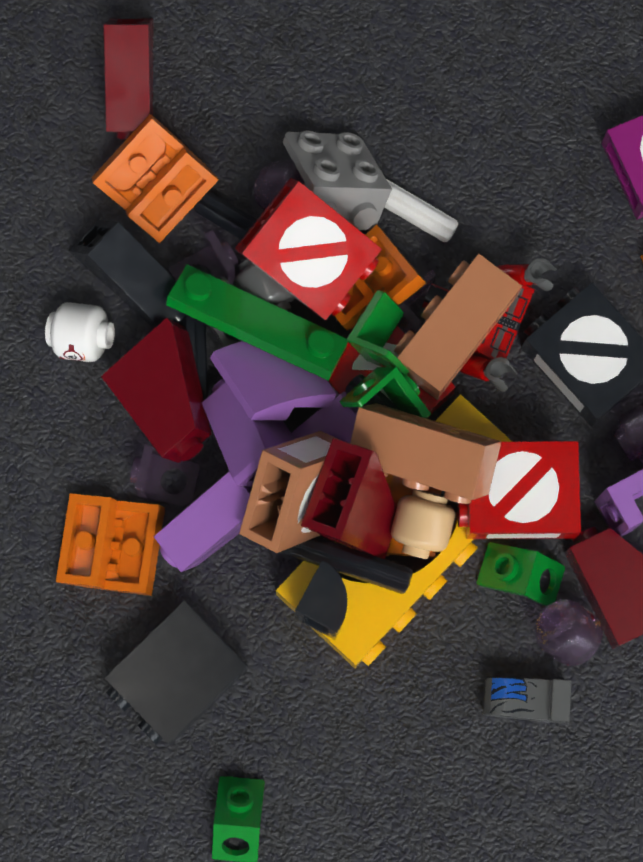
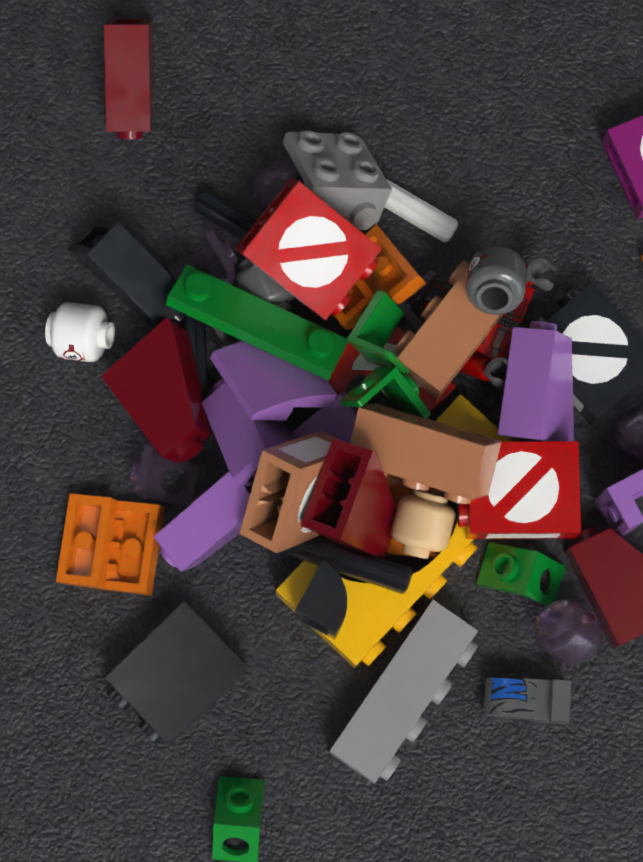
orange slope [91,114,219,243] -> none
none -> light grey brick [328,600,479,784]
none -> dark grey head [465,246,527,315]
none -> medium lavender slope [498,321,574,442]

